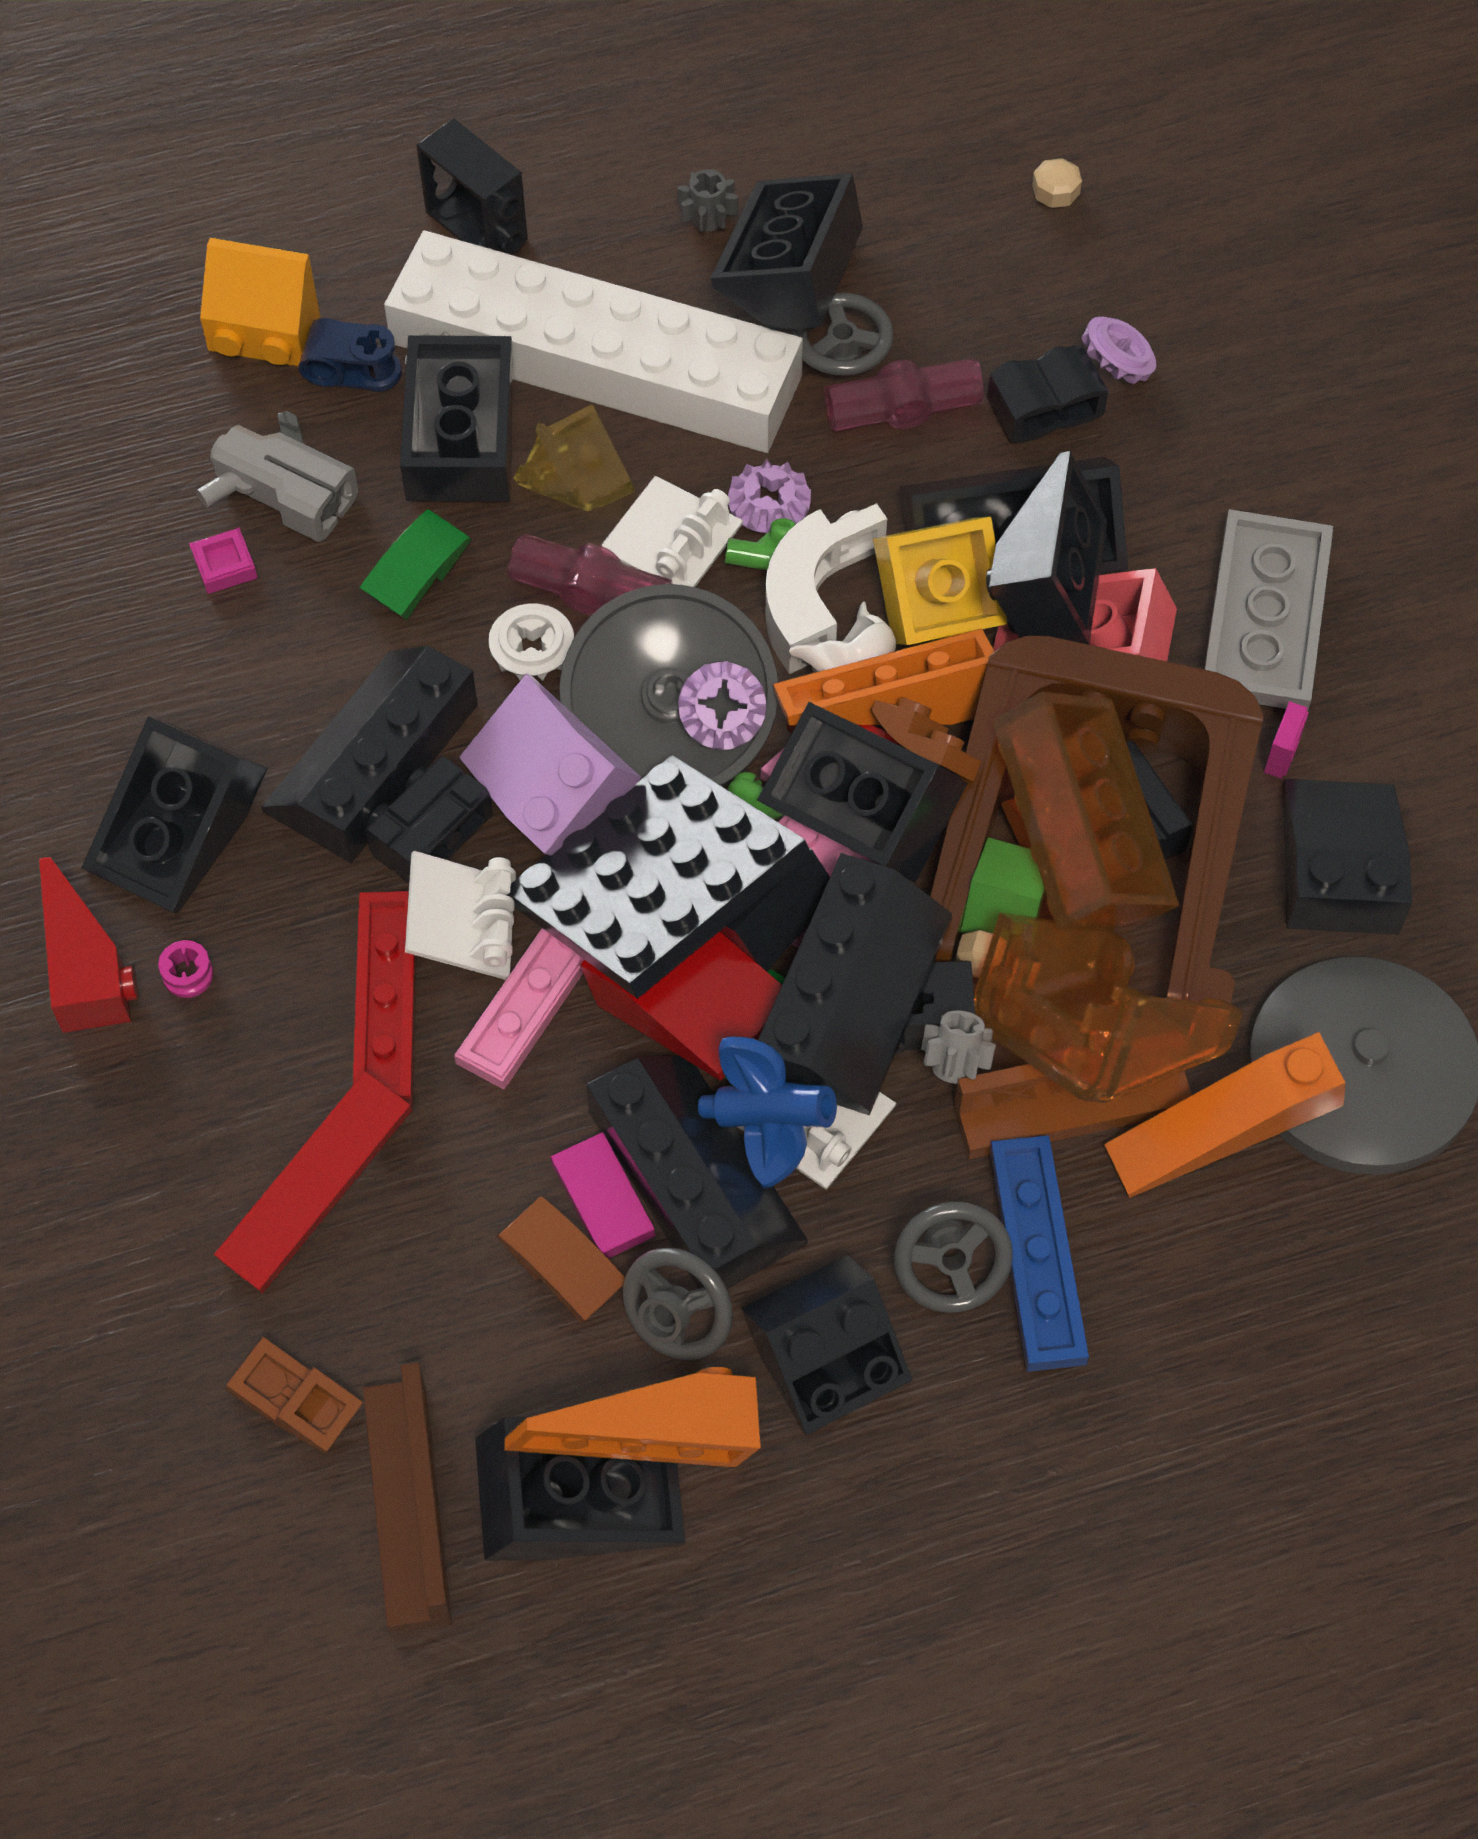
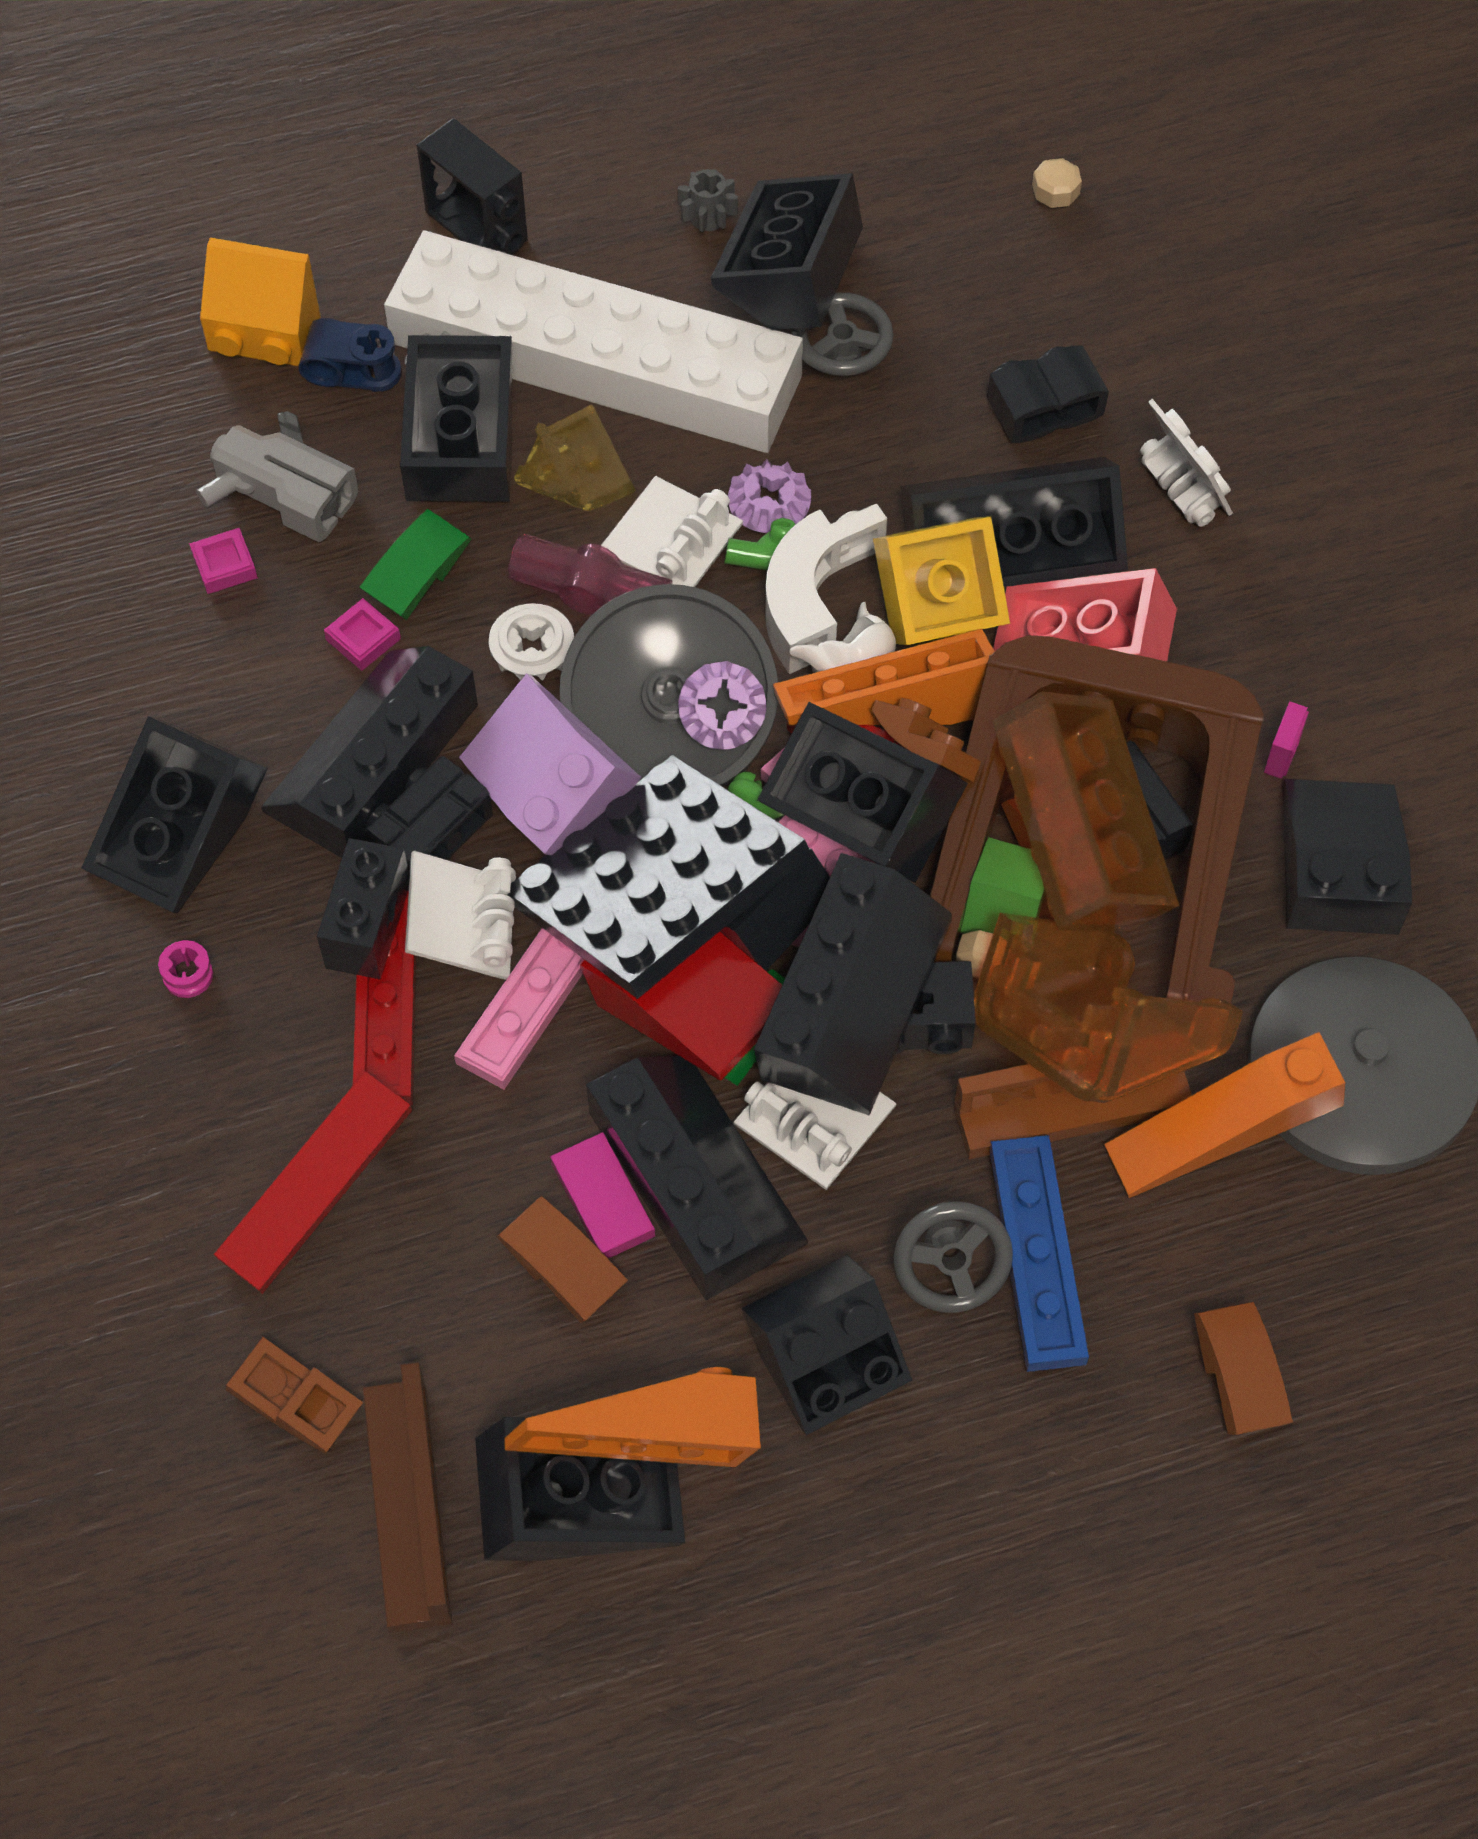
red slope [39,857,138,1033] -> none
dark grey piece [623,1248,733,1360] -> none
blue plant [698,1036,837,1189] -> none
clear pink piece [824,358,984,431] -> none
light grey gear [921,1010,996,1084] -> none
black slope [986,451,1107,645] -> none
lavender gear [1081,317,1156,384] -> none
light grey plate [1204,509,1333,711] -> none
none -> black brick [317,838,410,979]
none -> dark pink tile [324,598,401,671]
none -> white hinge [1140,399,1233,527]
none -> dark orange slope [1194,1302,1293,1435]

